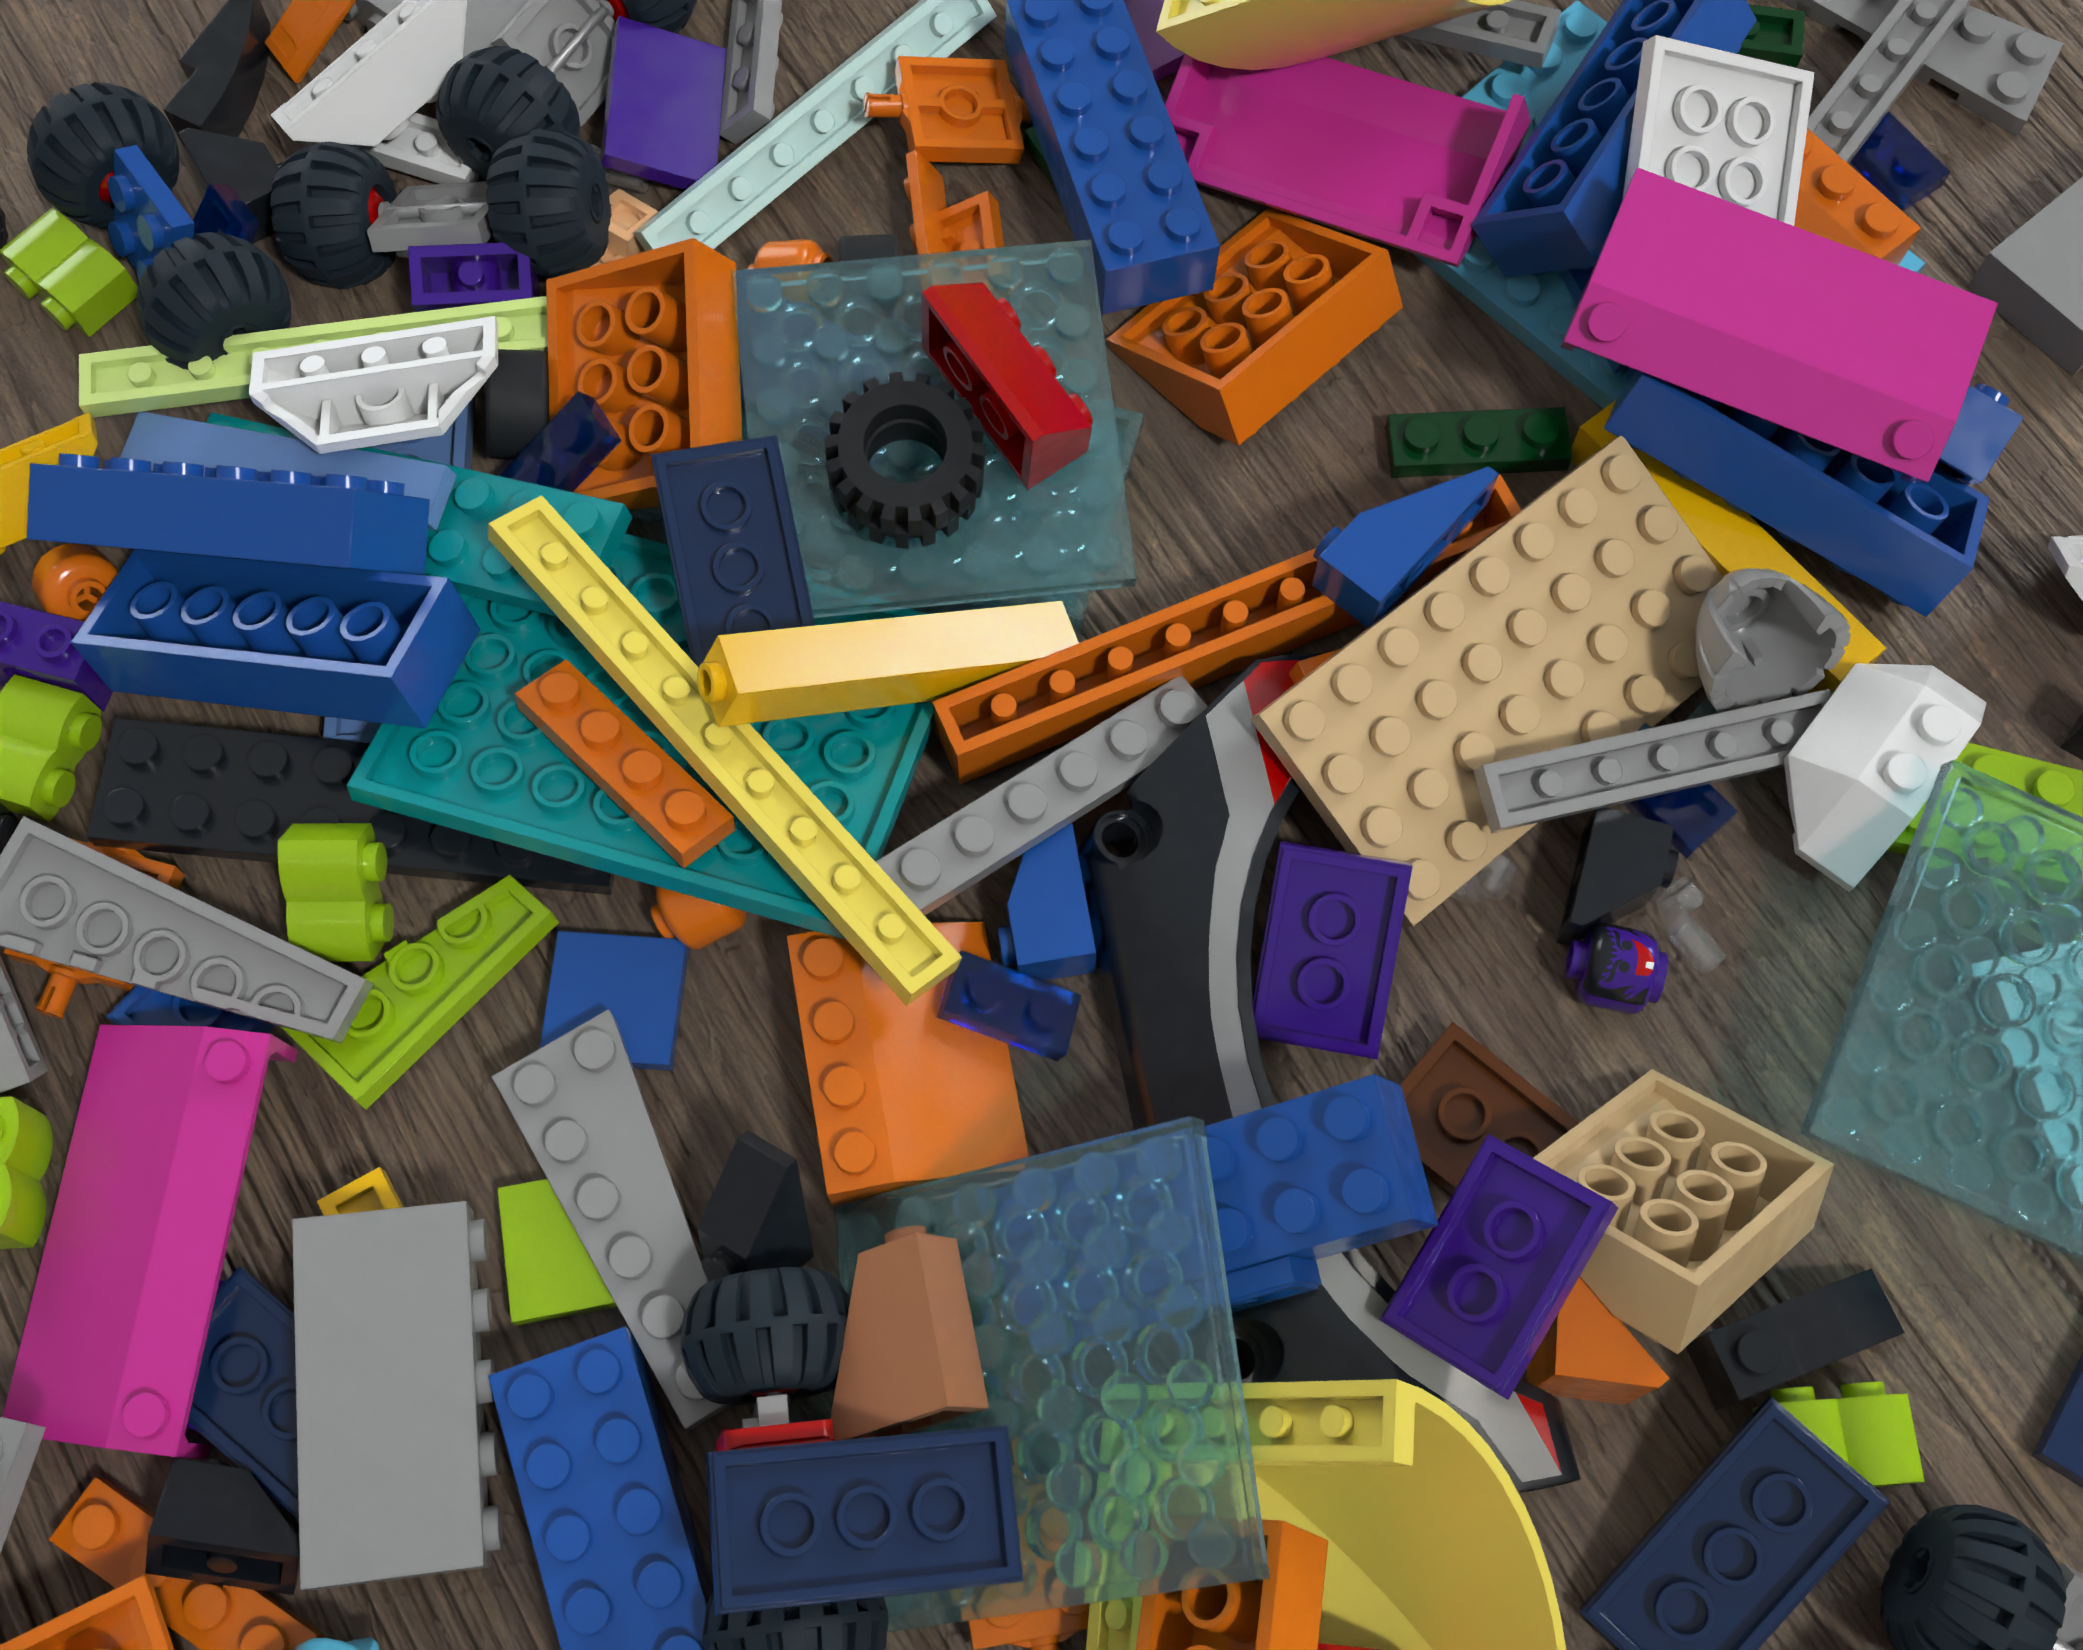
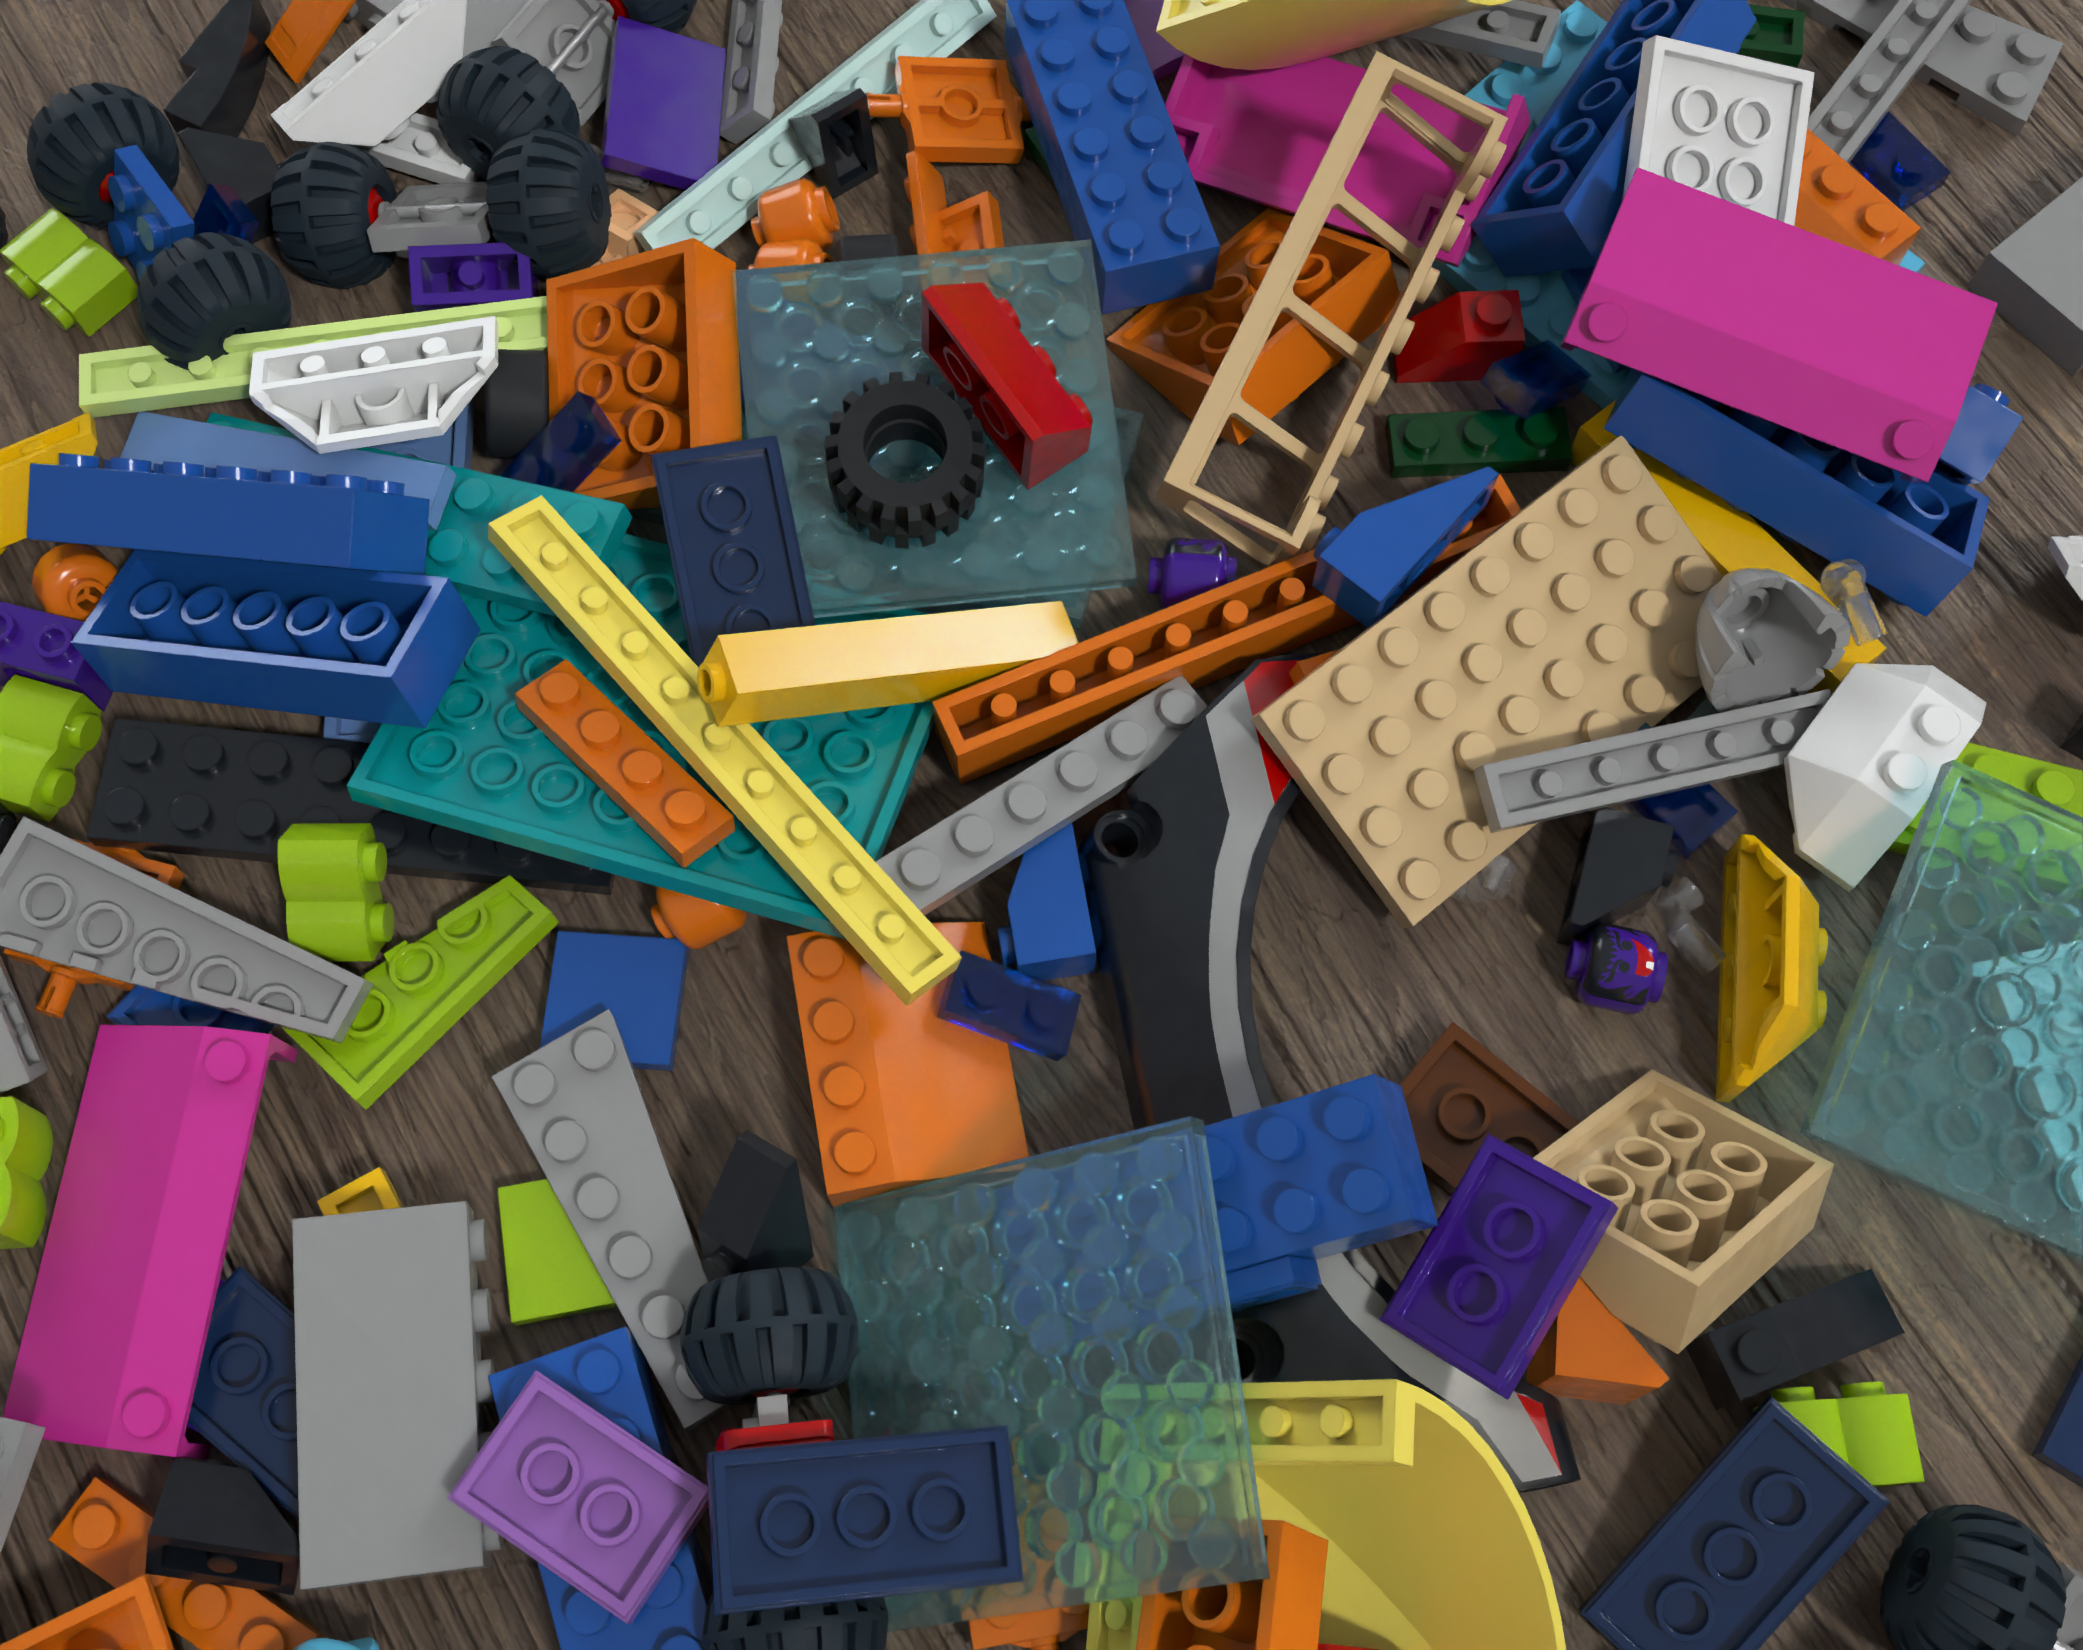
nougat slope [830,1225,989,1441] -> none
dark purple tile [1252,841,1413,1059] -> none
none -> medium lavender tile [447,1371,709,1624]
none -> orange head [751,178,840,252]
none -> black slope [788,88,878,200]
none -> dark purple head [1148,537,1237,610]
none -> tan window [1155,51,1508,569]
none -> red slope [1393,290,1525,383]
none -> clear blue plate [1480,339,1592,420]
none -> yellow wedge [1716,834,1828,1103]
none -> clear arm [1820,558,1887,646]

